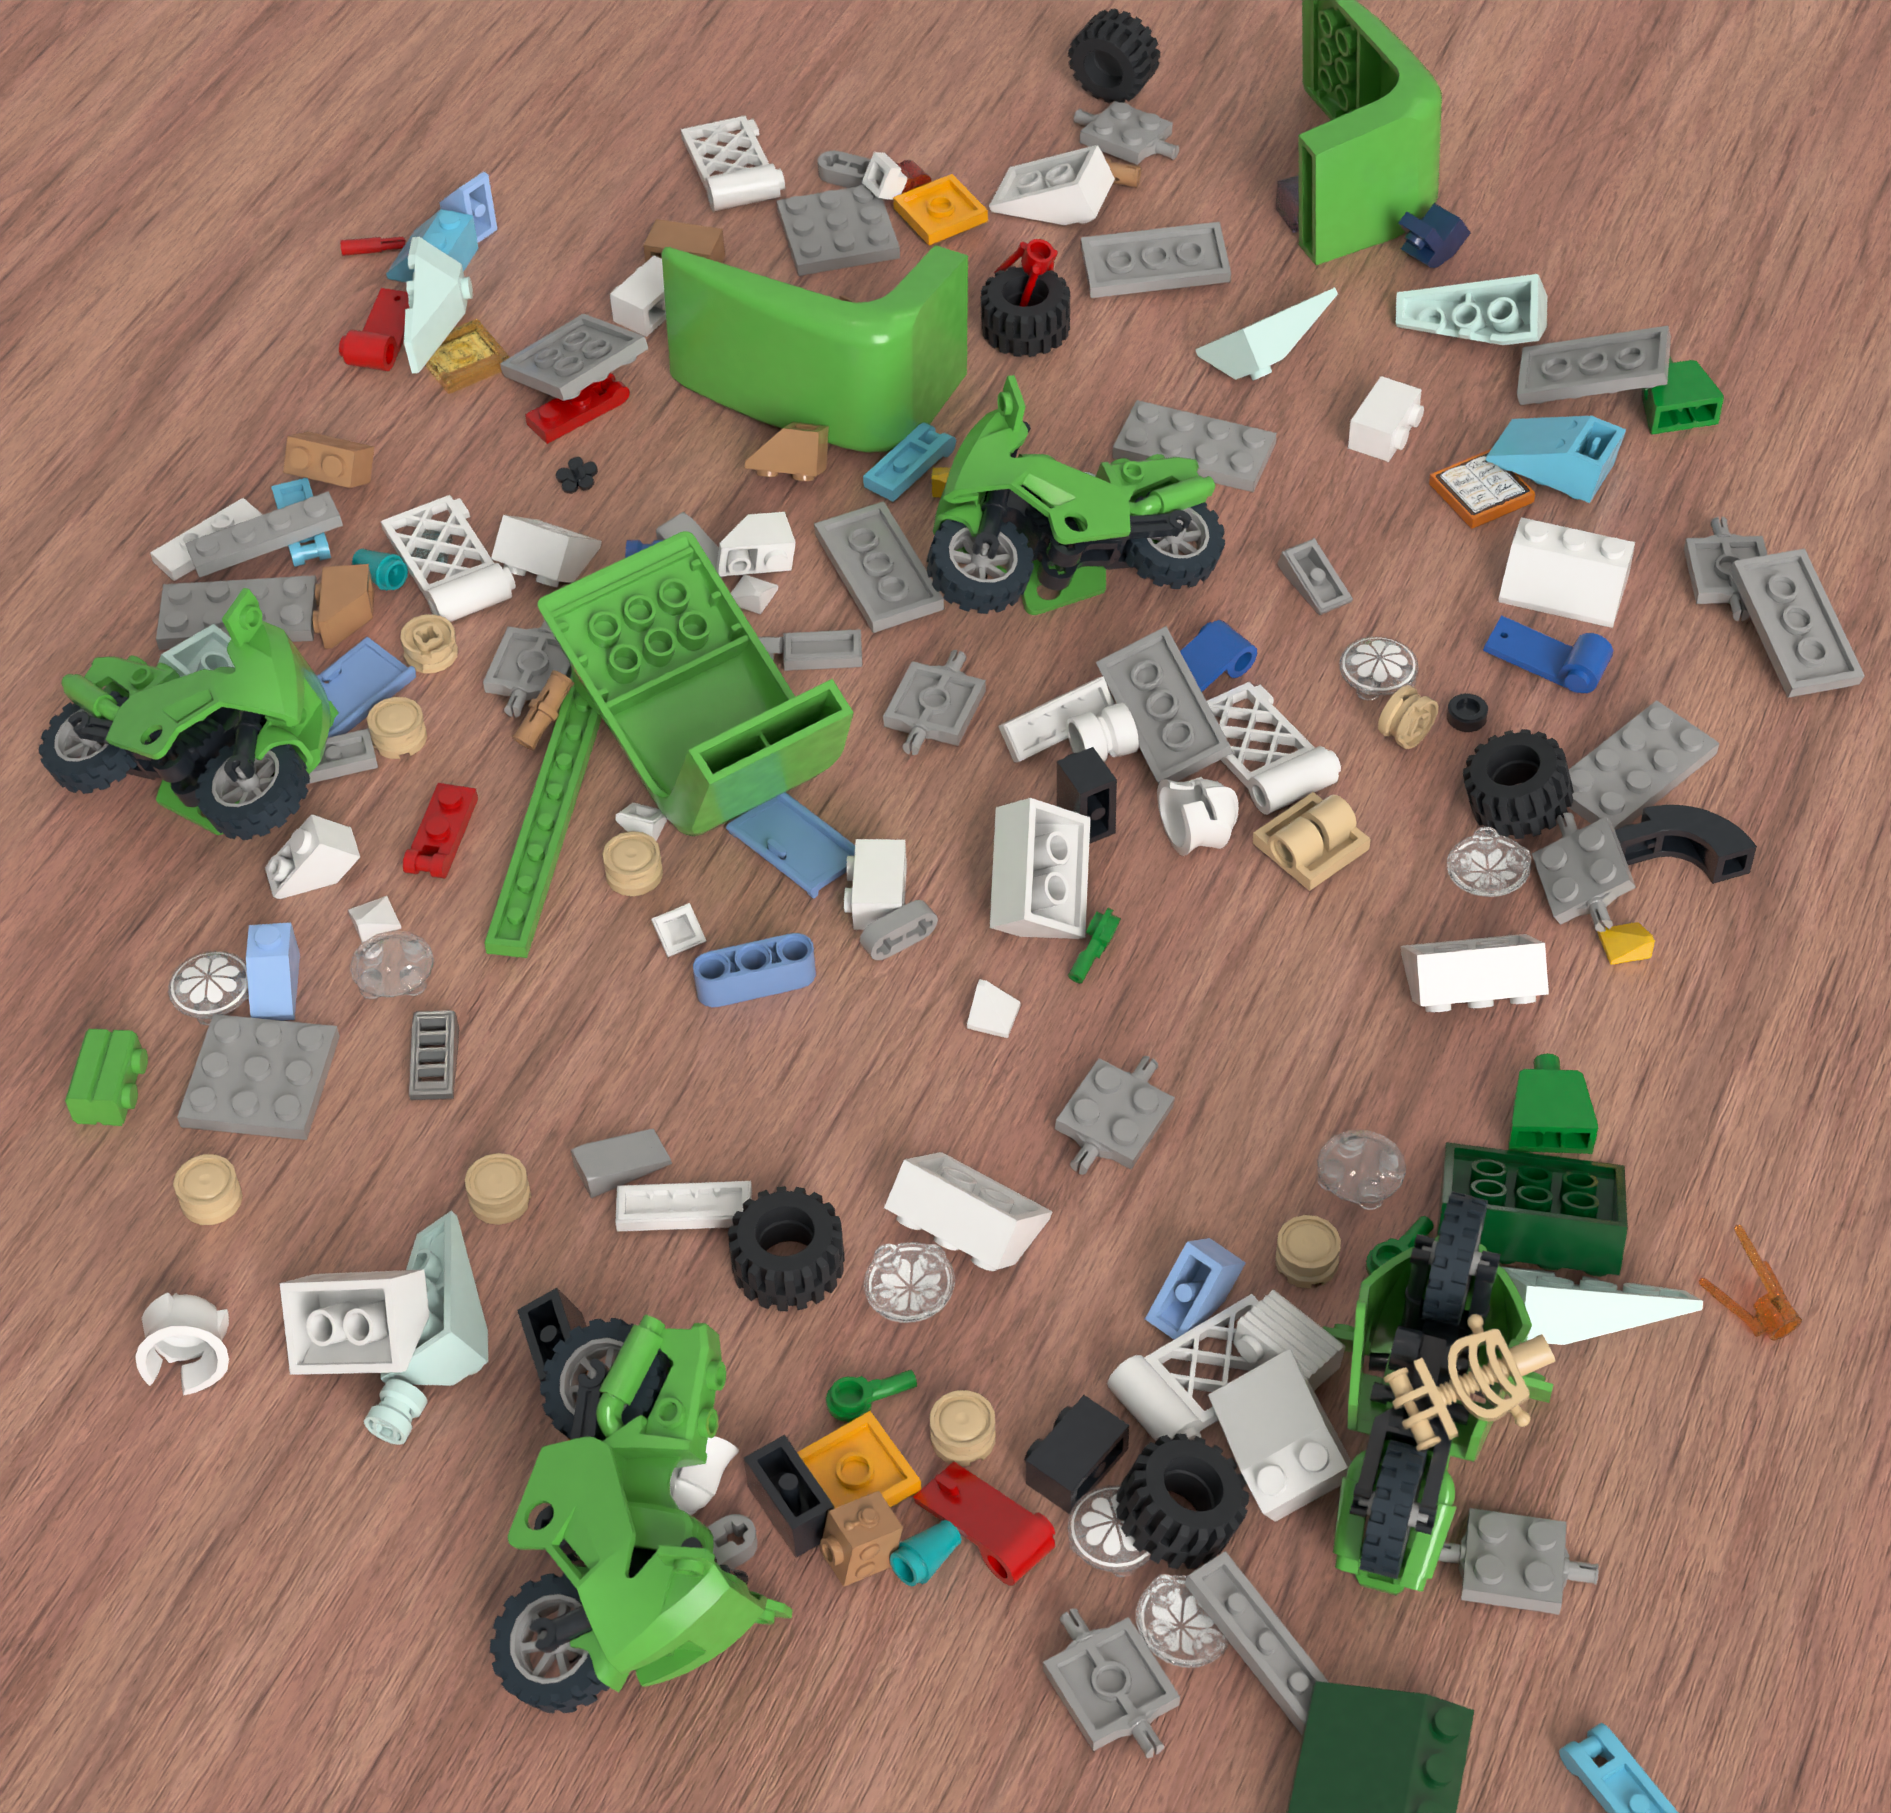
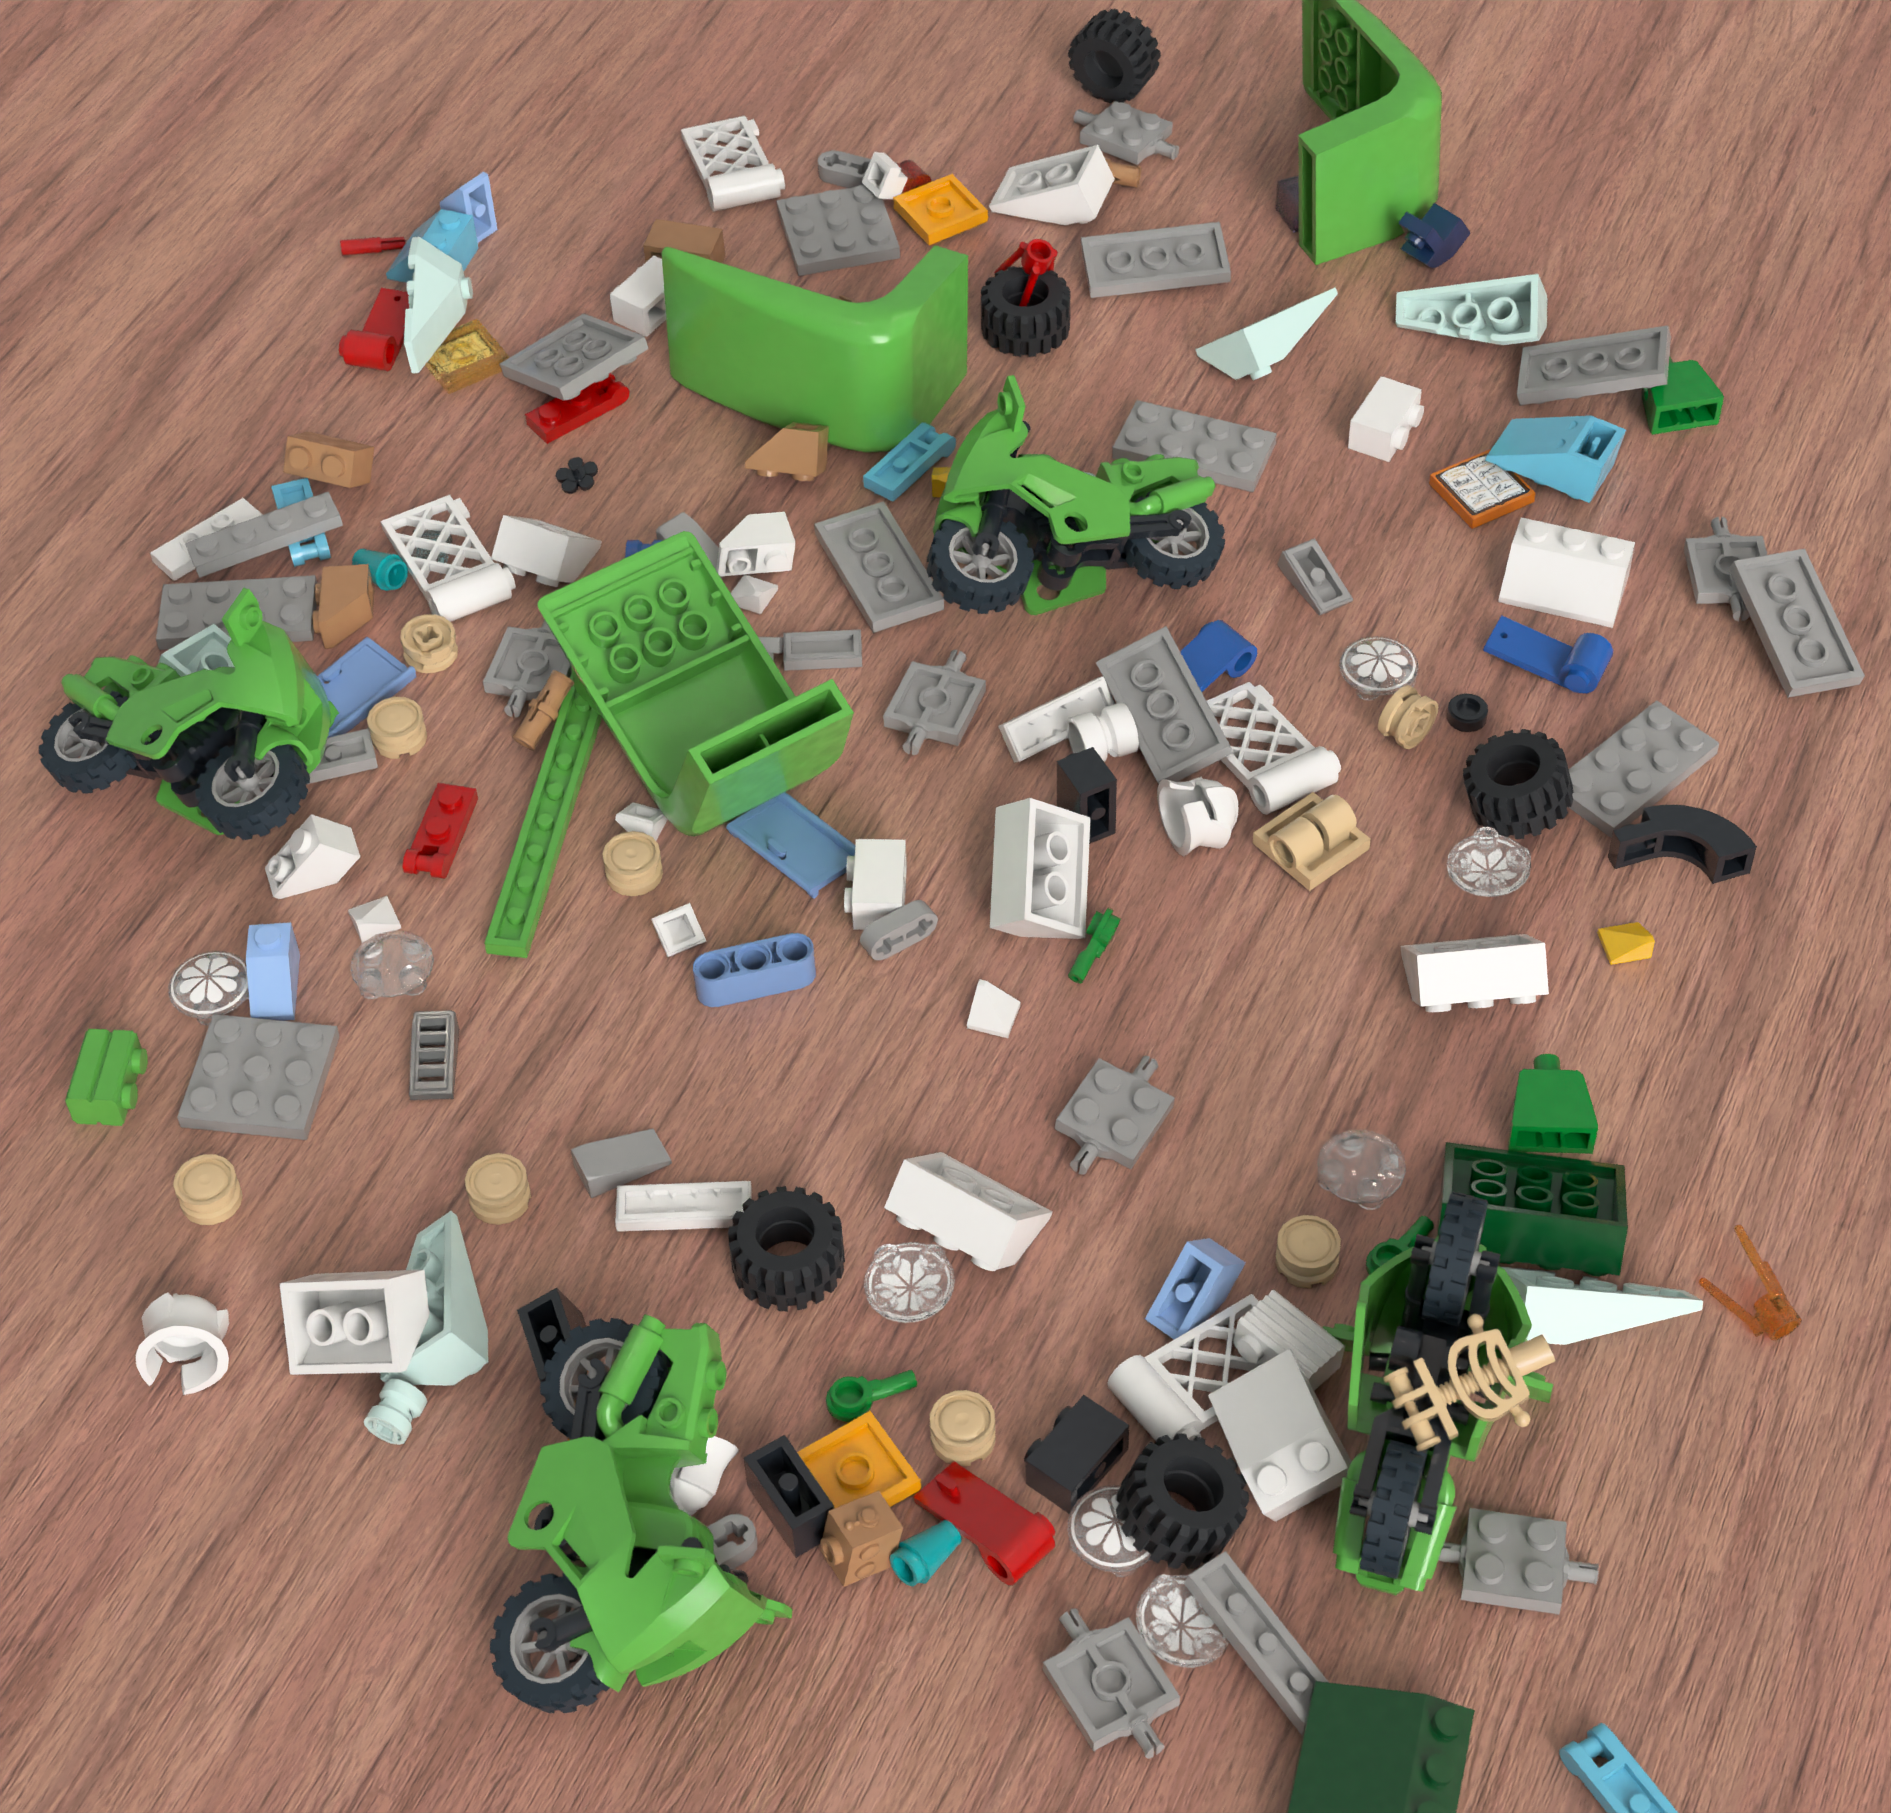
light grey plate [1532,813,1636,932] -> none

